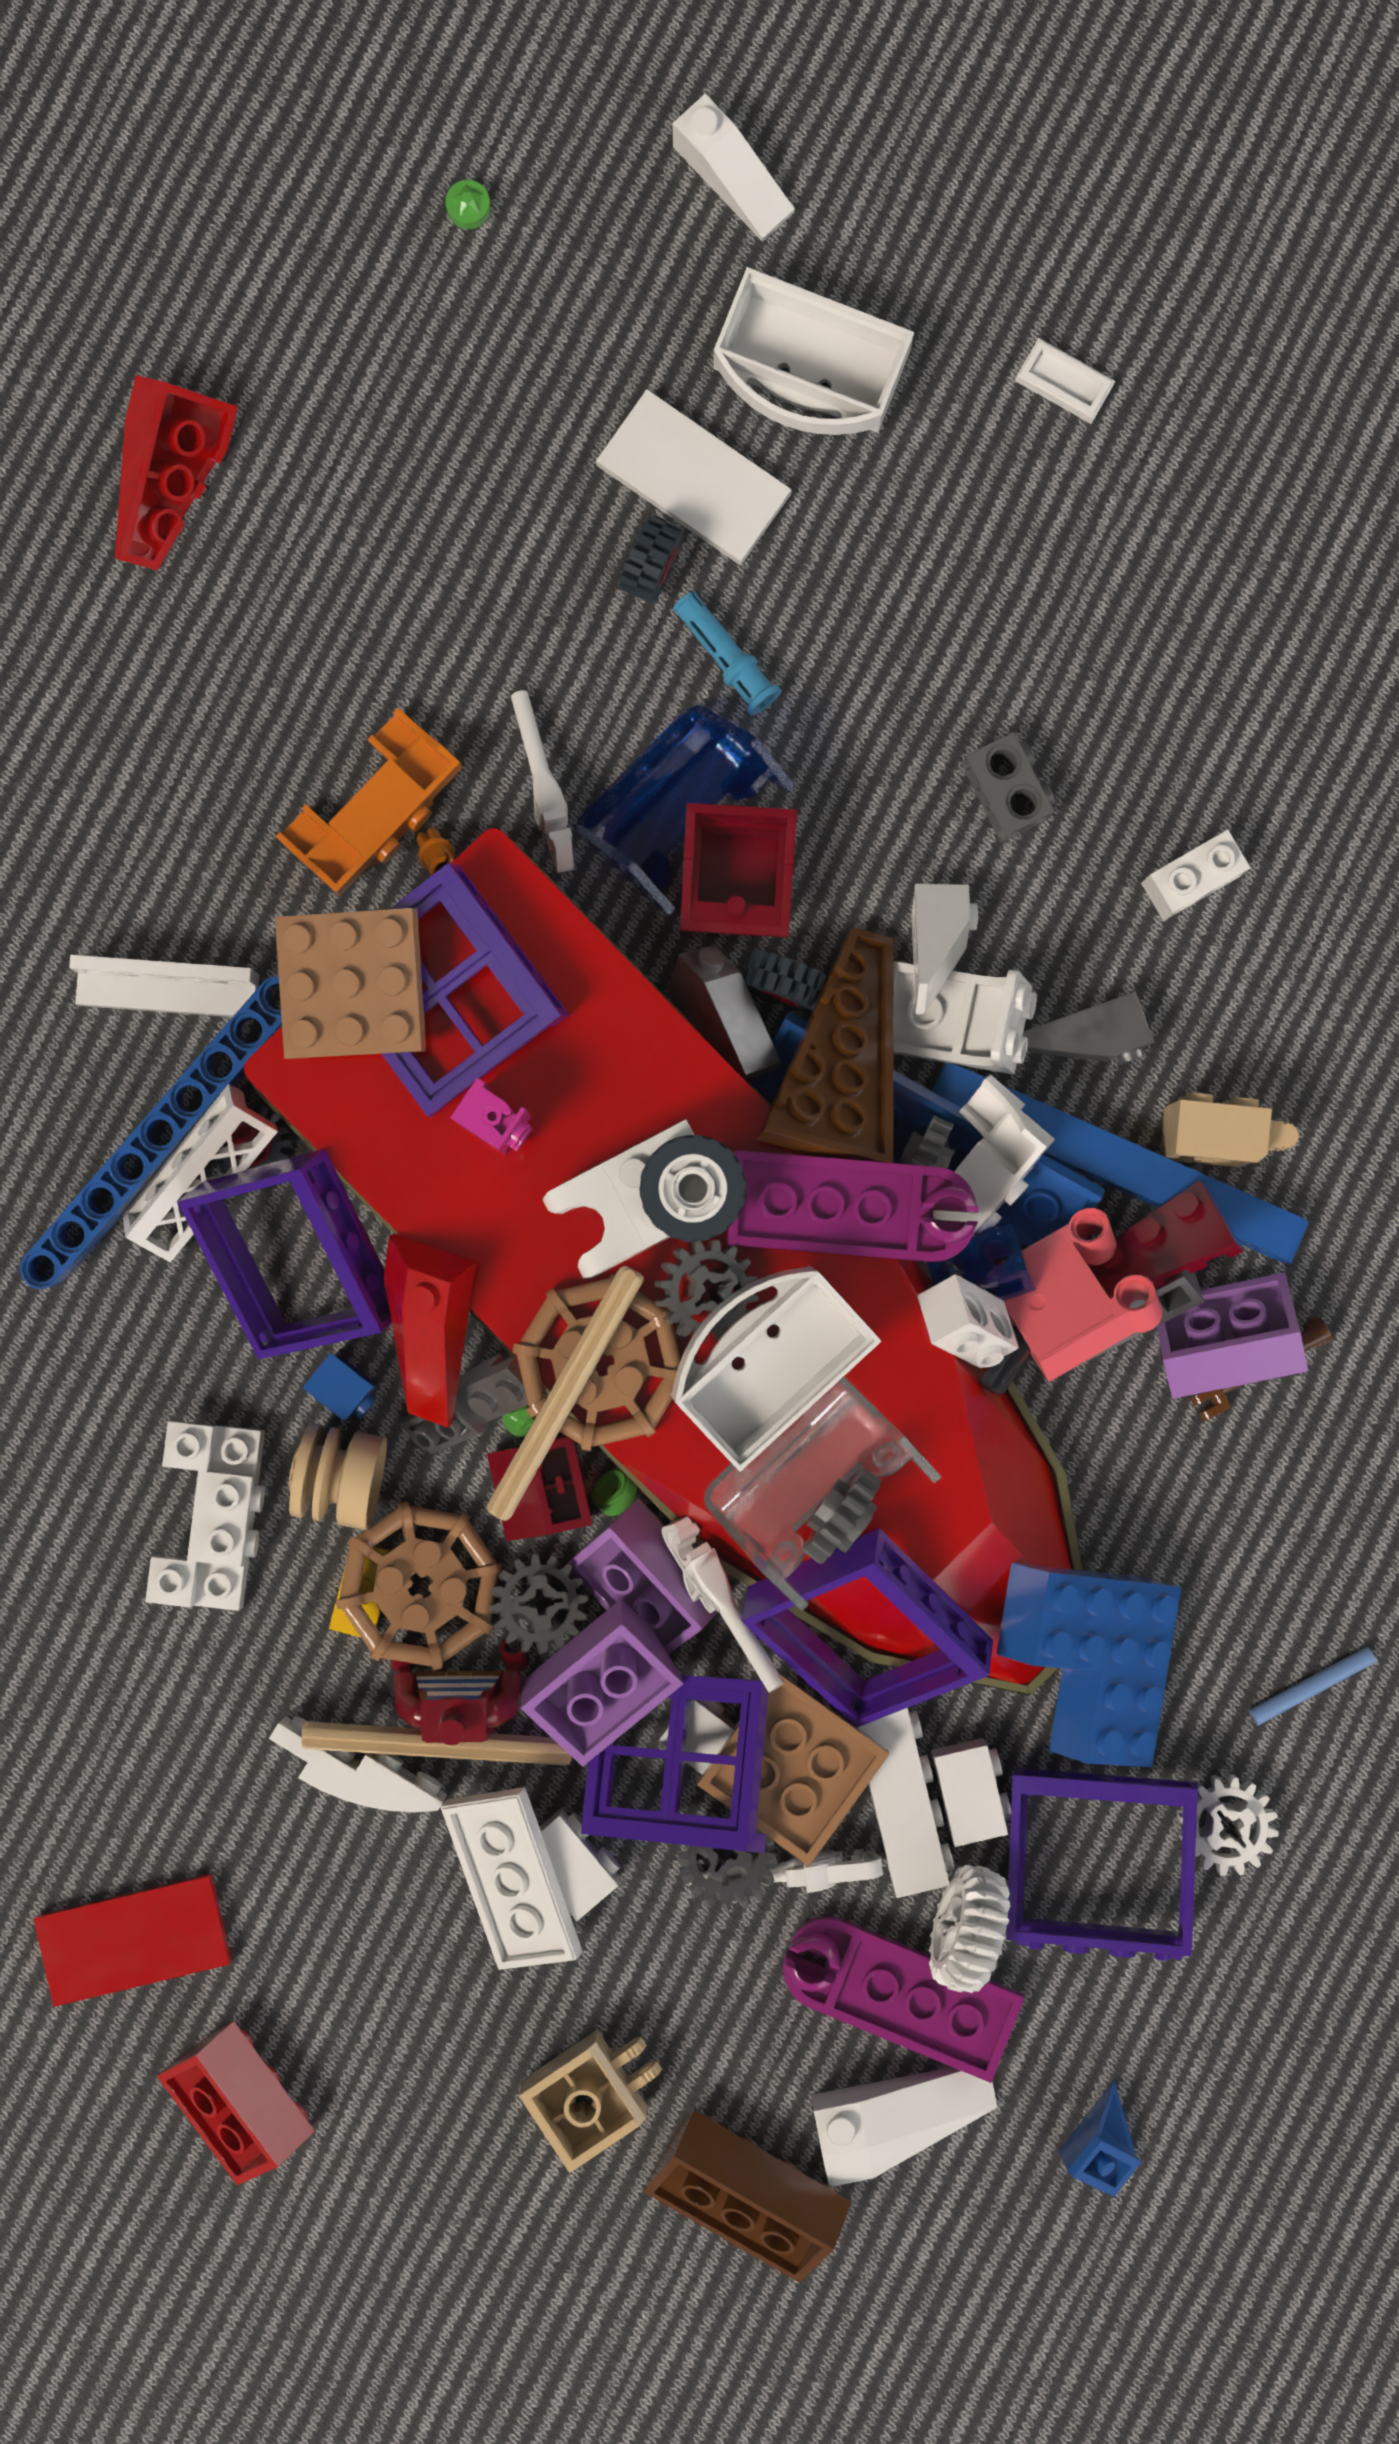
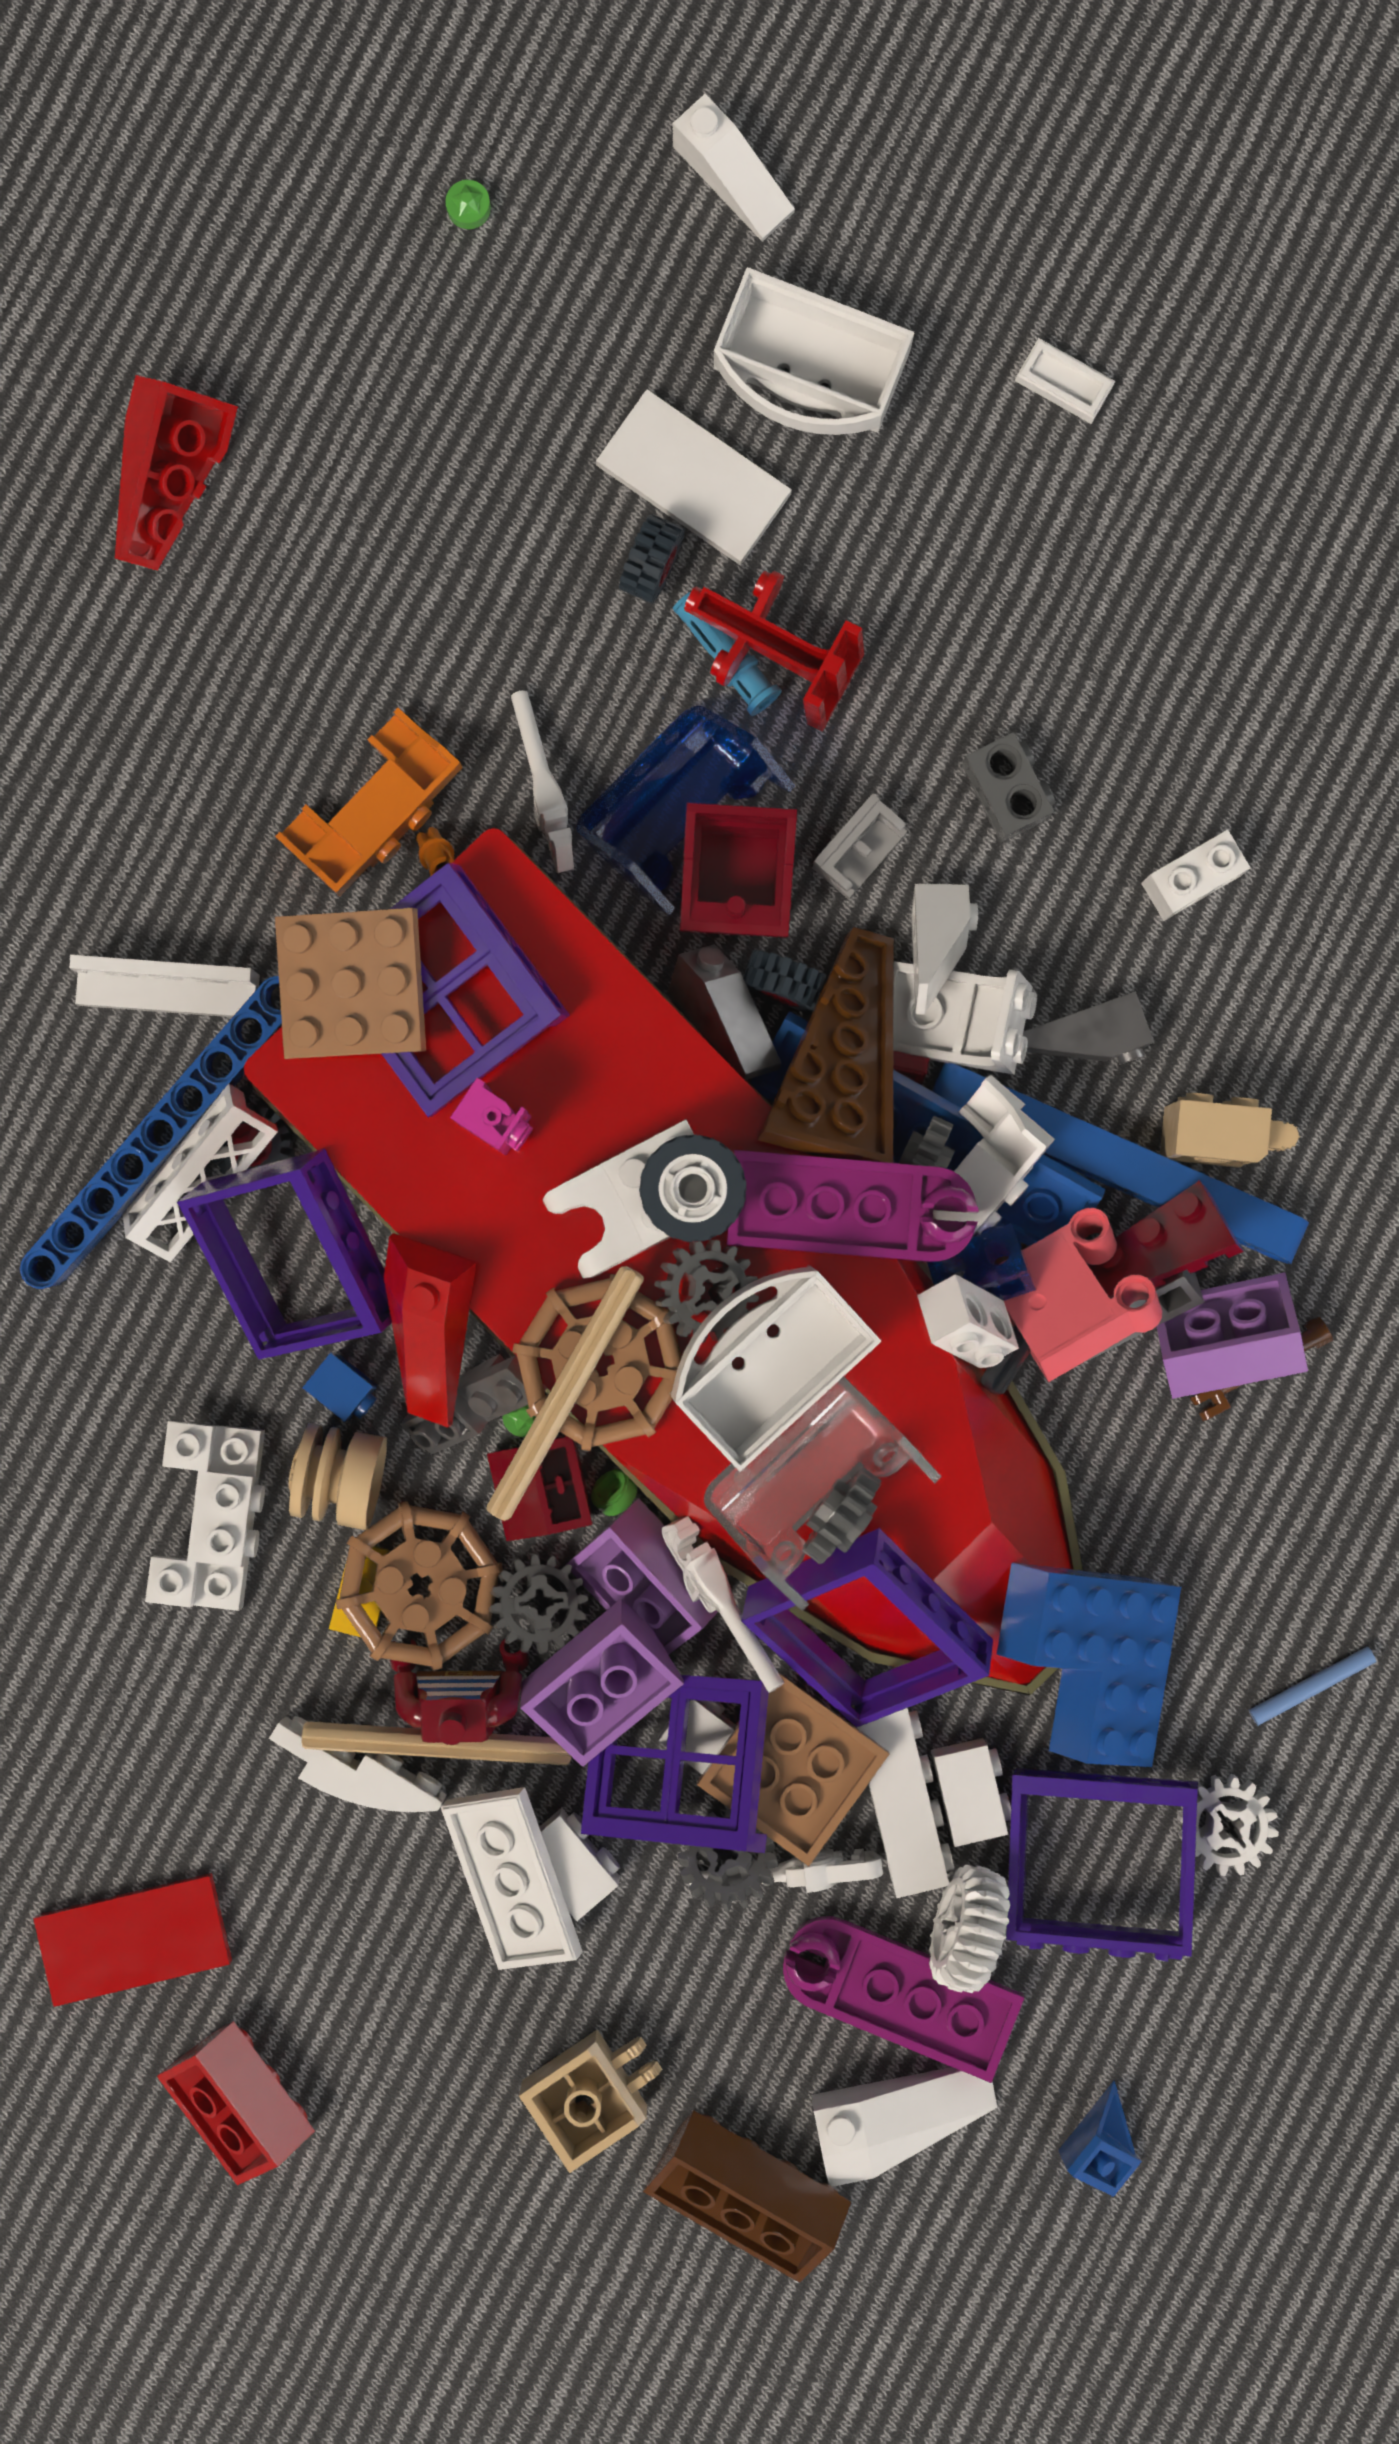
none -> red piece [684,570,864,732]
none -> light grey hinge [812,793,907,900]
none -> dark red tile [893,1050,930,1086]

